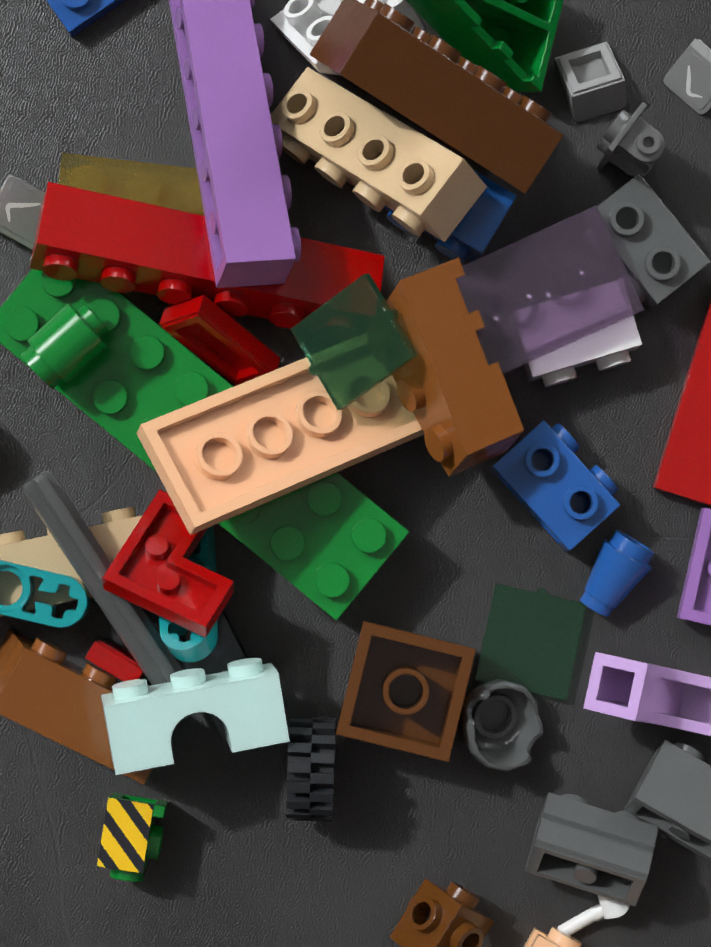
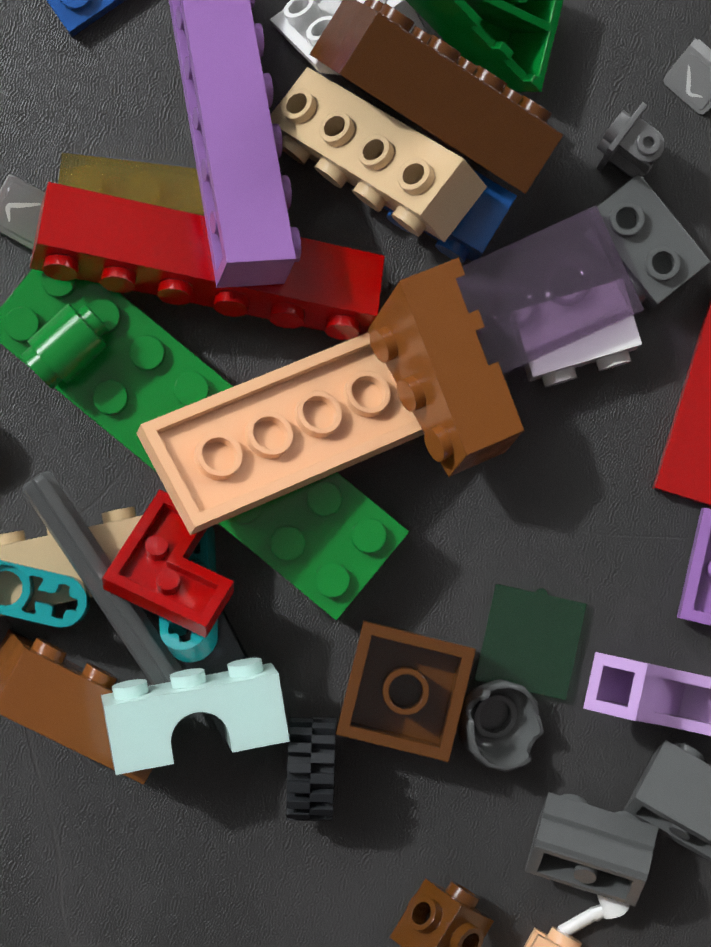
red tile [85,638,145,681] -> none
brick [97,792,170,882] -> none
red tile [159,295,280,386] -> none
clear green piece [290,273,418,410] -> none
blue brick [490,420,620,551] -> none
light grey slope [554,42,627,122] -> none
blue cone [580,530,655,617] -> none

